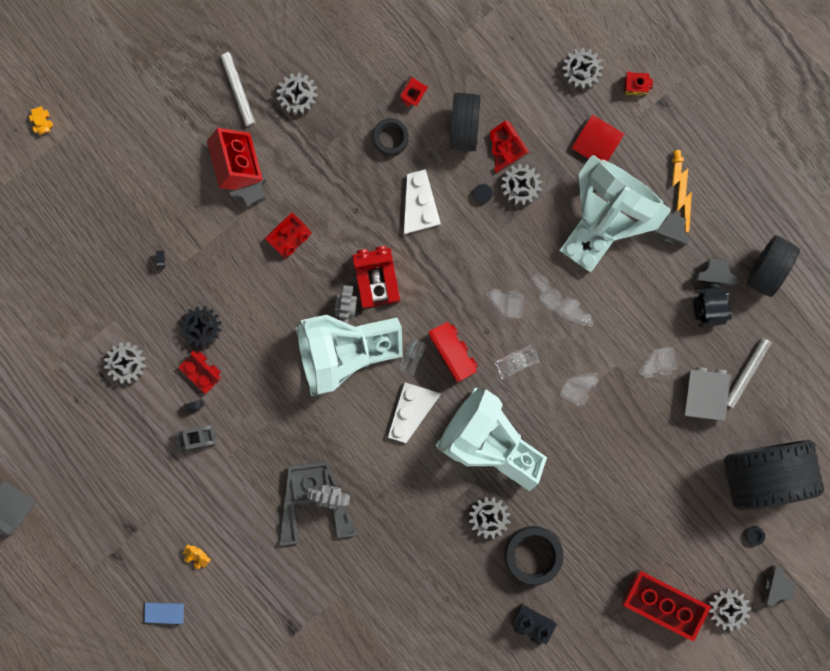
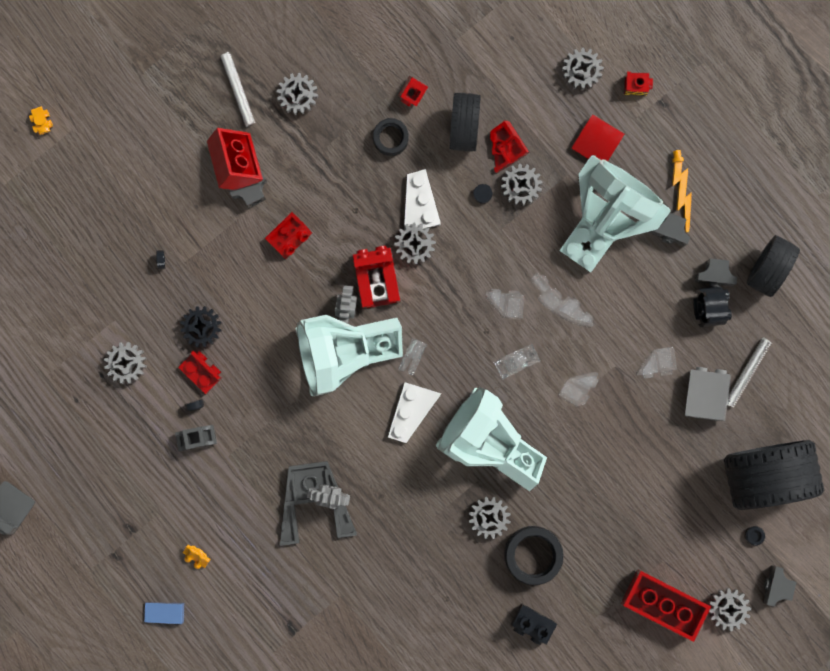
slope [428,322,478,384] -> none
none -> light grey gear [394,222,436,264]

